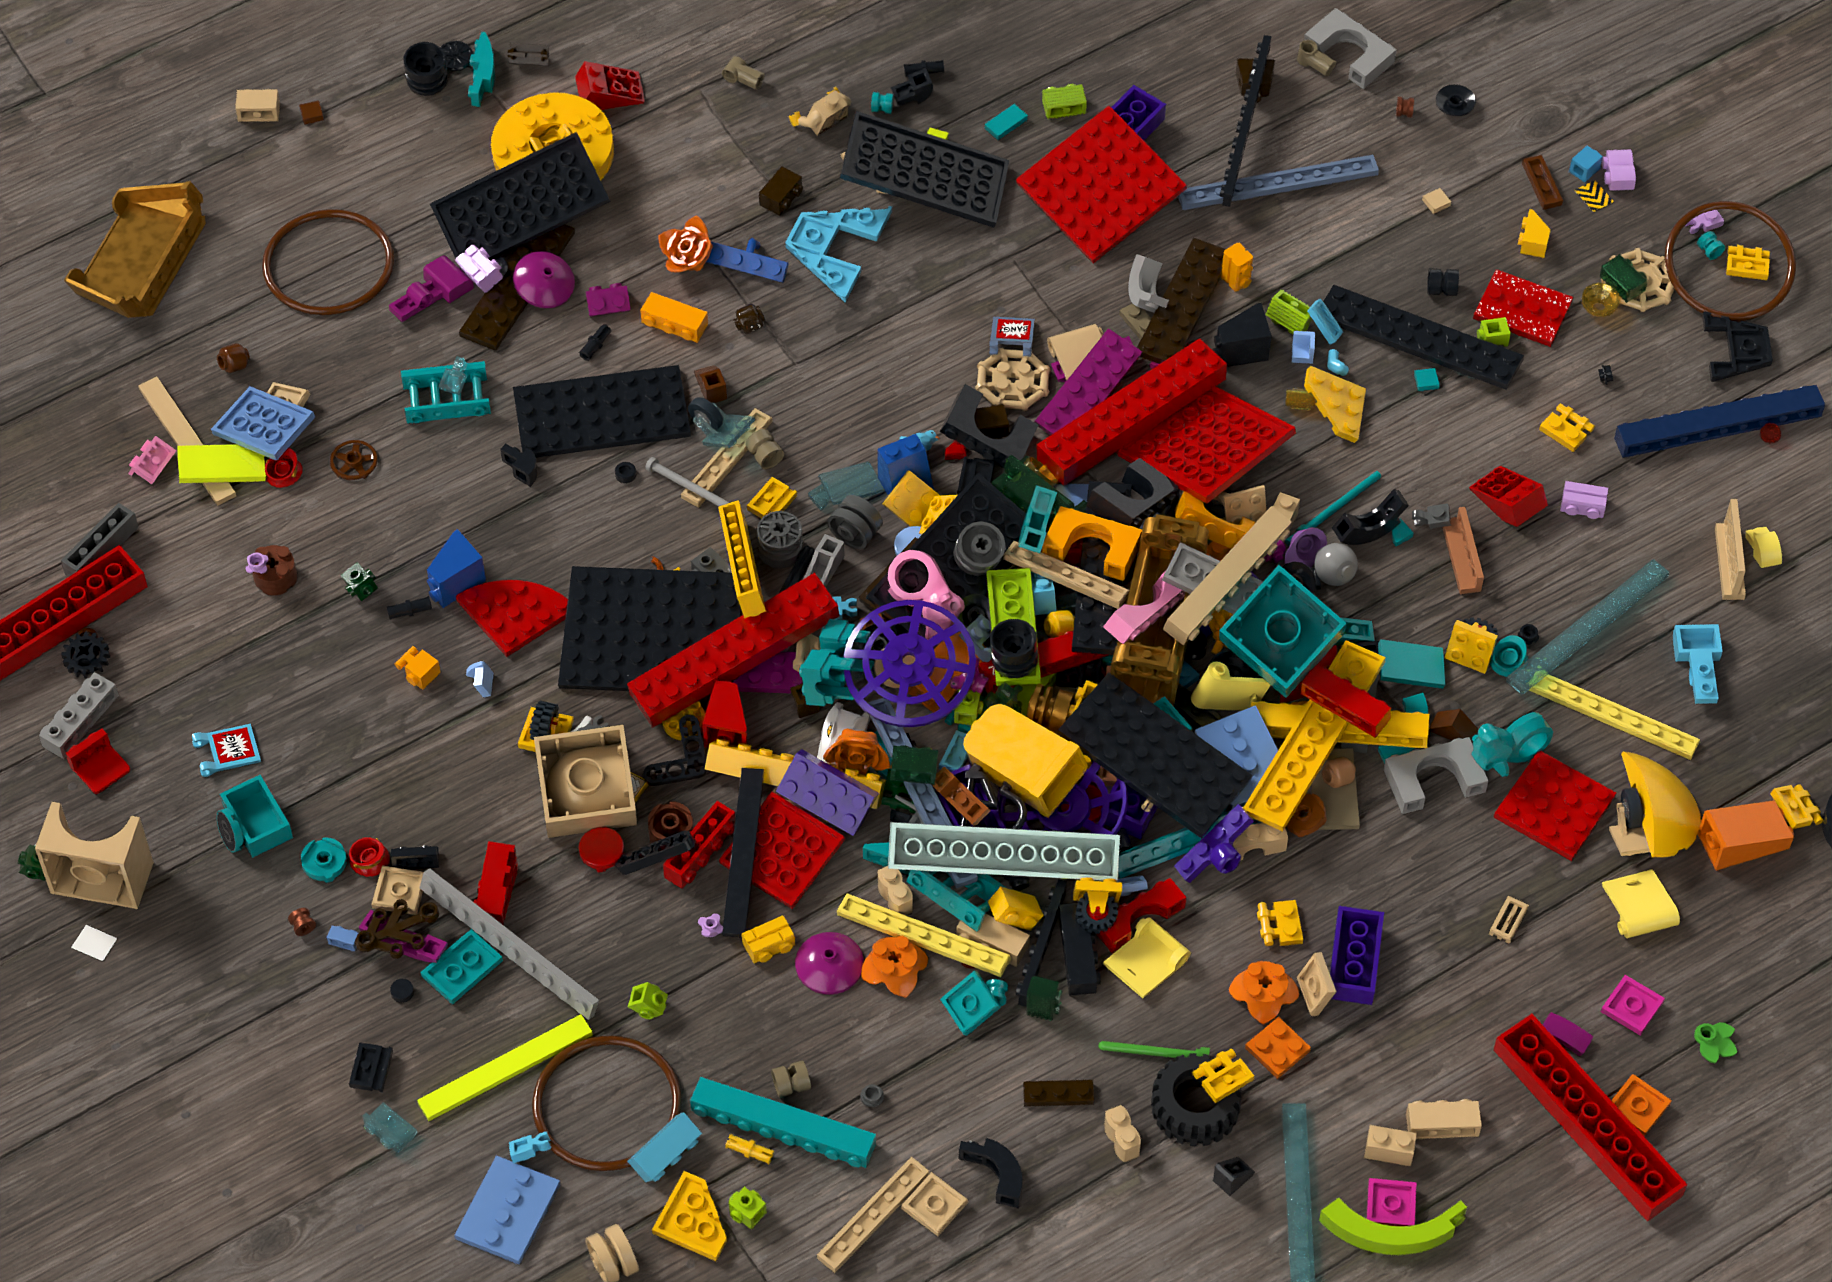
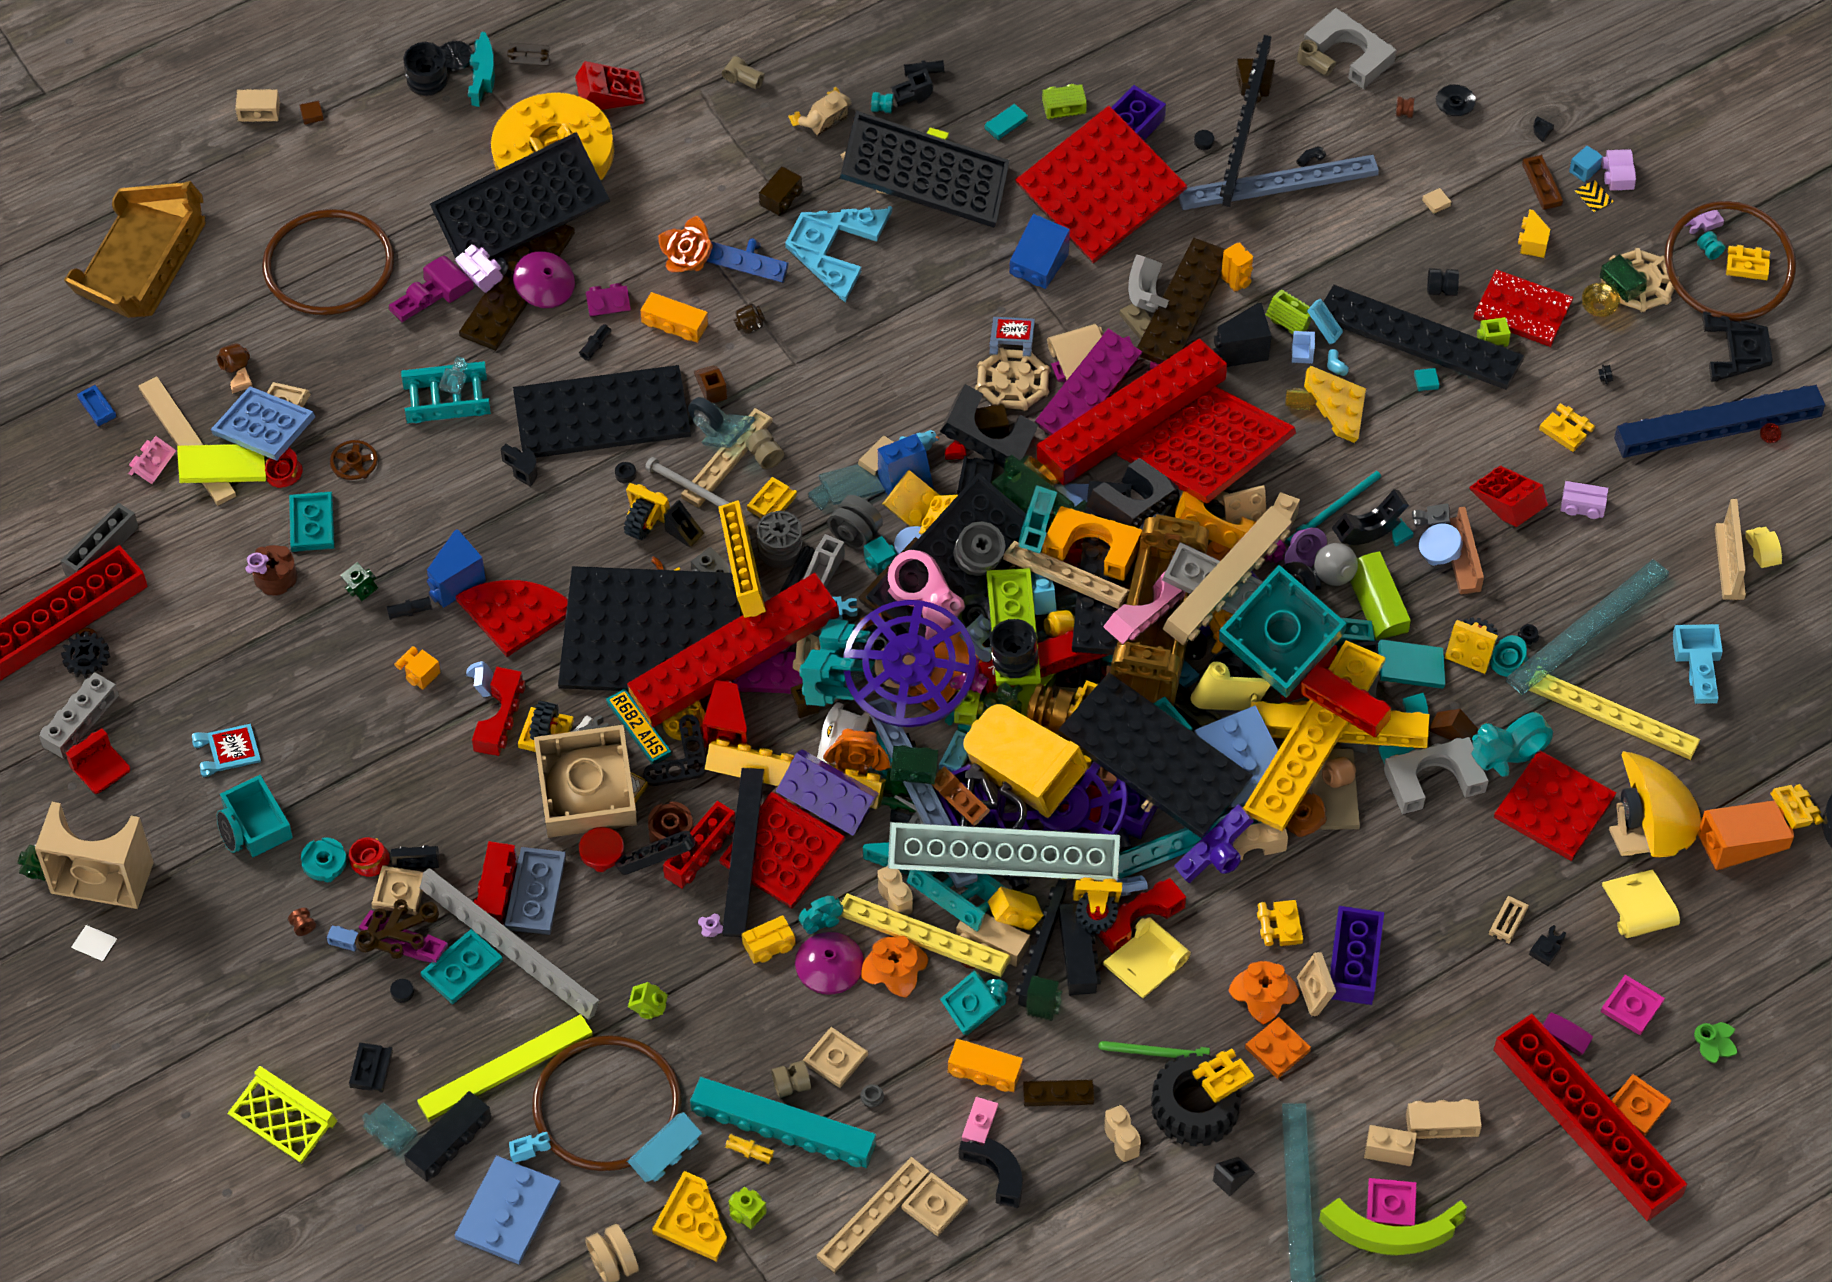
none -> blue tile [77,385,116,426]
none -> neon yellow fence [228,1066,337,1164]
none -> light nougat tile [231,367,252,394]
none -> teal tile [289,492,334,552]
none -> black brick [404,1091,491,1182]
none -> red arch [472,667,526,756]
none -> sand blue plate [505,847,566,935]
none -> tile [606,689,671,764]
none -> plate [624,483,670,540]
none -> black slope [664,500,704,547]
none -> teal plate [799,896,844,934]
none -> tan plate [803,1027,868,1088]
none -> tan tile [858,435,893,476]
none -> teal brick [864,536,897,575]
none -> light orange brick [948,1038,1023,1092]
none -> bright pink plate [962,1097,998,1146]
none -> blue slope [1010,214,1070,289]
none -> black tile [1194,130,1214,150]
none -> black arm [1296,146,1326,167]
none -> lime brick [1350,551,1411,641]
none -> light blue tile [1419,524,1463,566]
none -> black plate [1529,925,1566,966]
none -> black tile [1533,116,1554,142]

